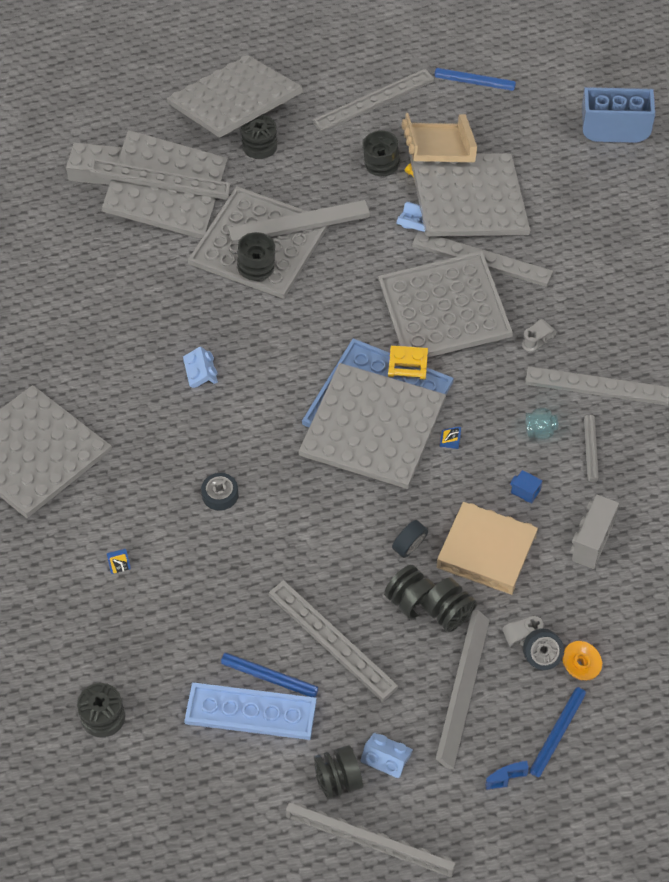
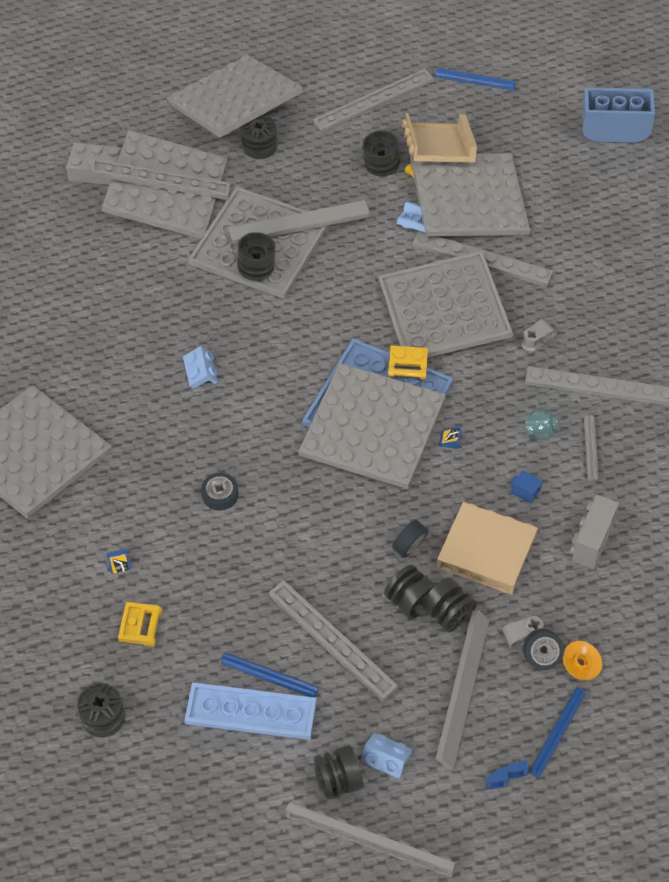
none -> yellow plate [118,602,163,647]

